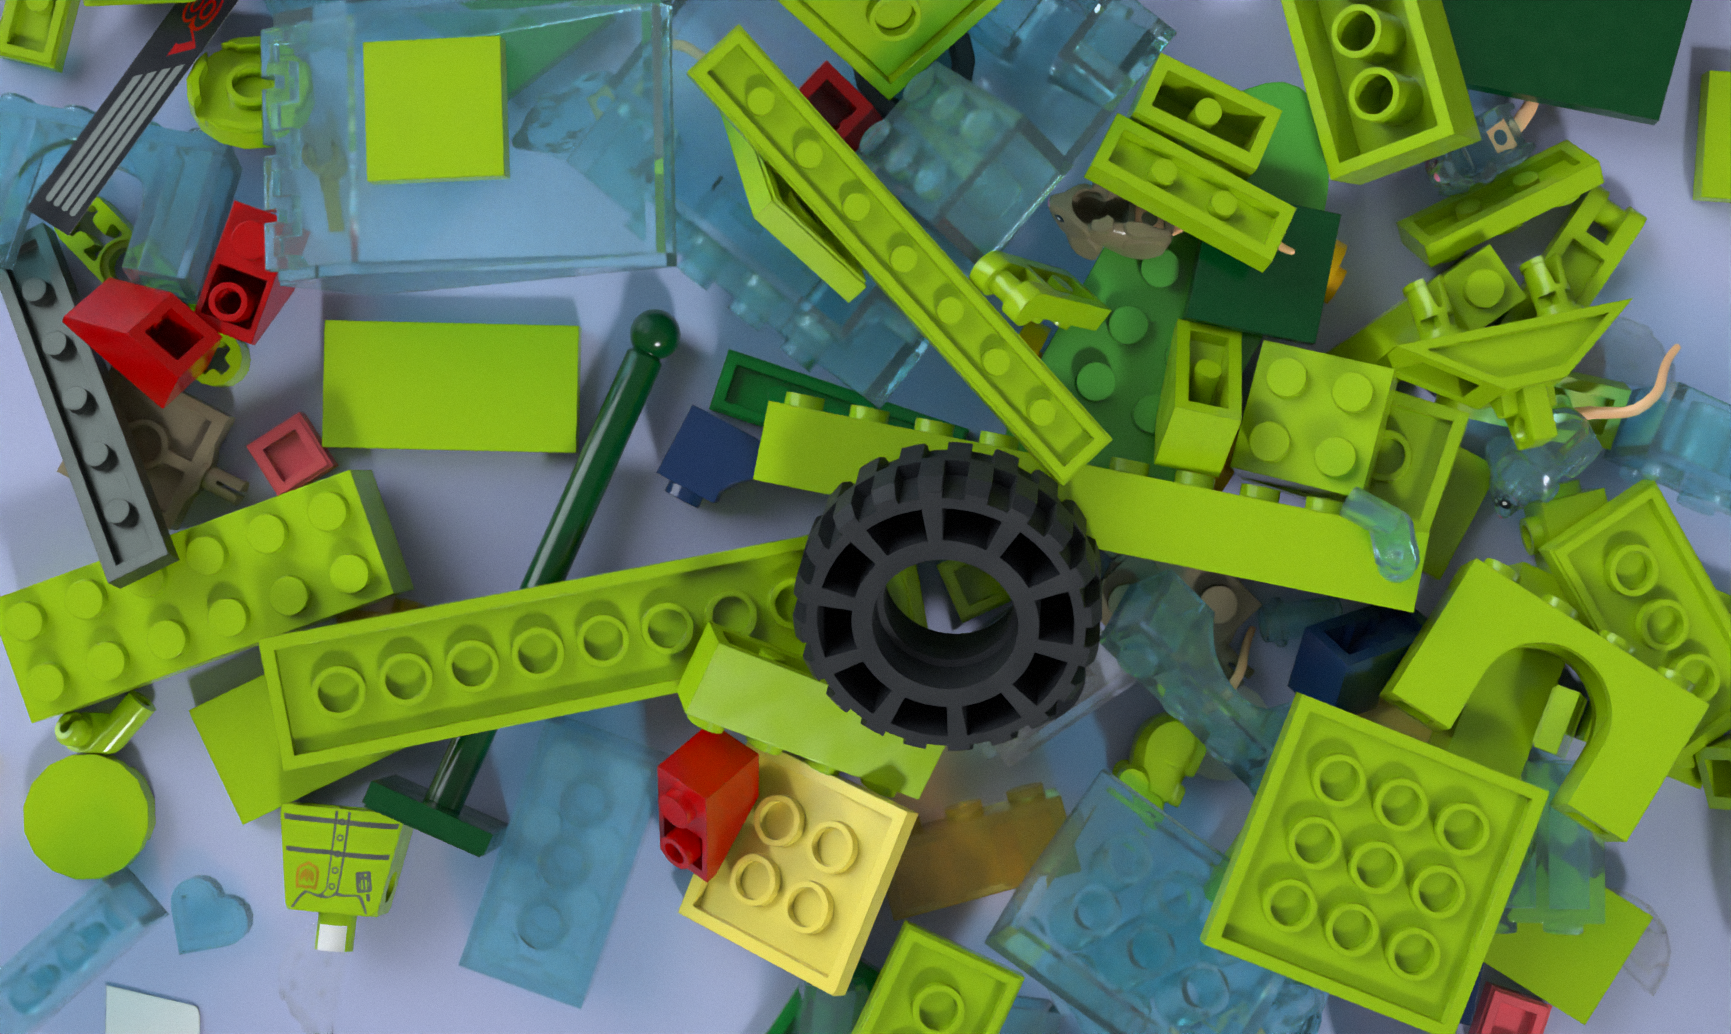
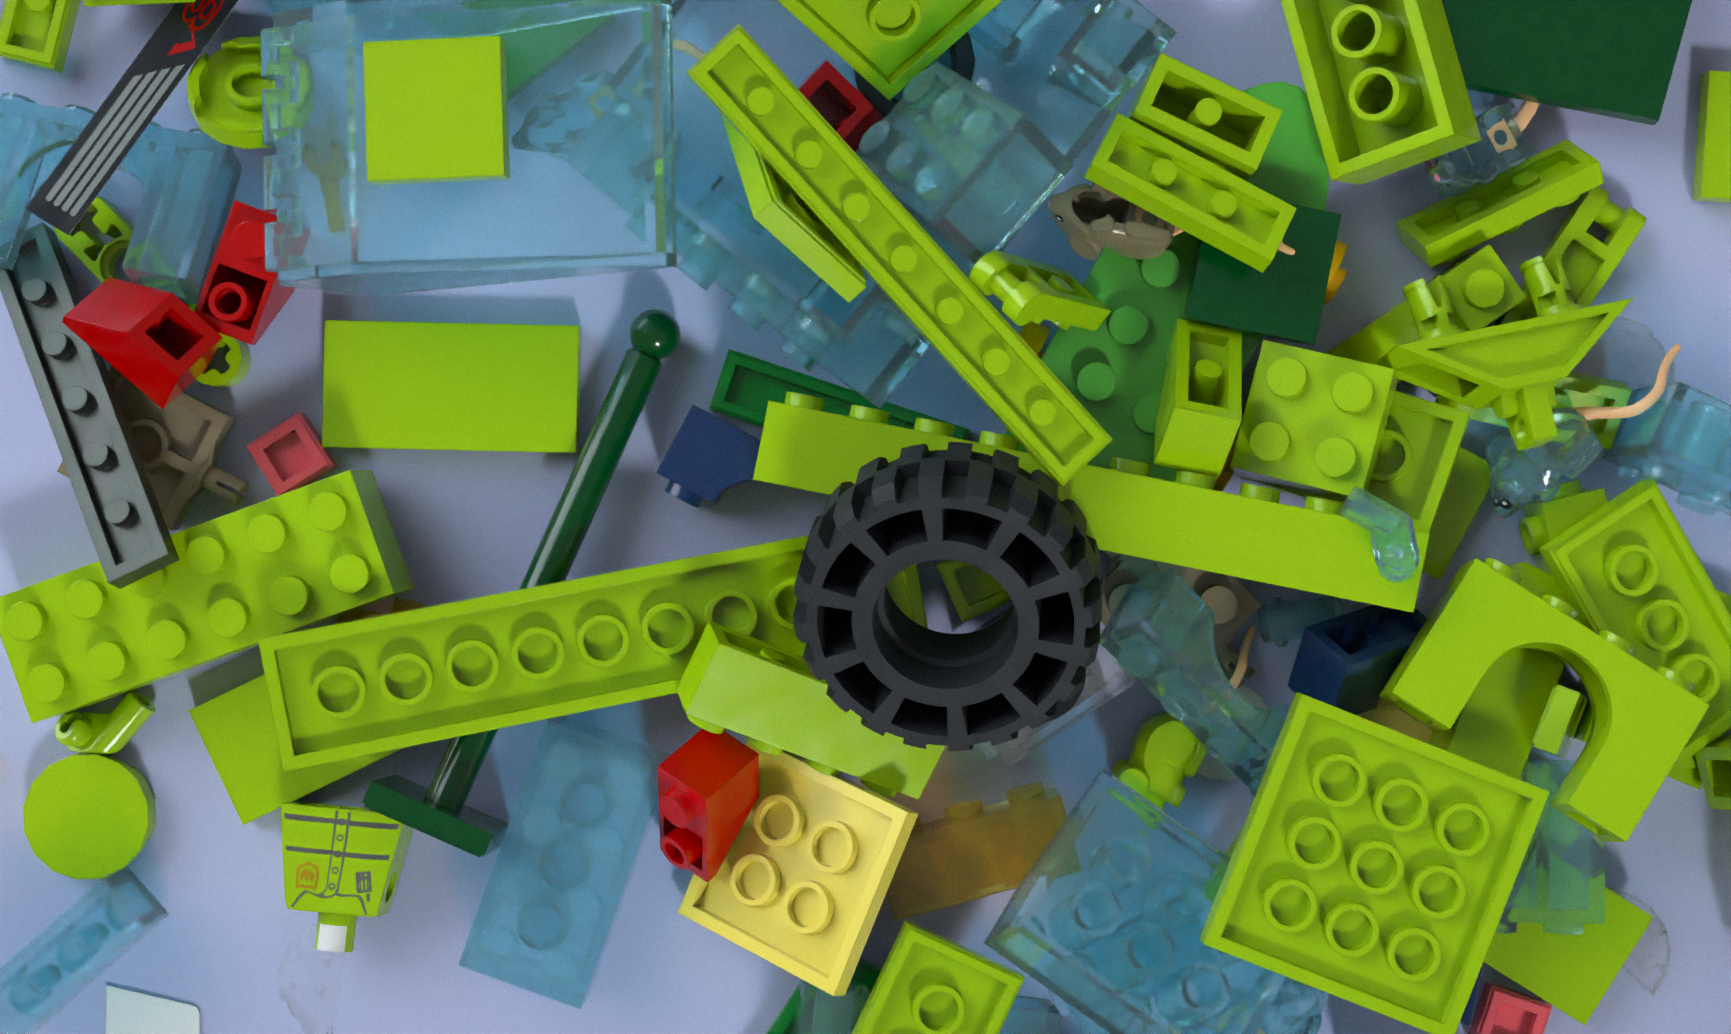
clear light blue tile [171,875,253,955] -> none

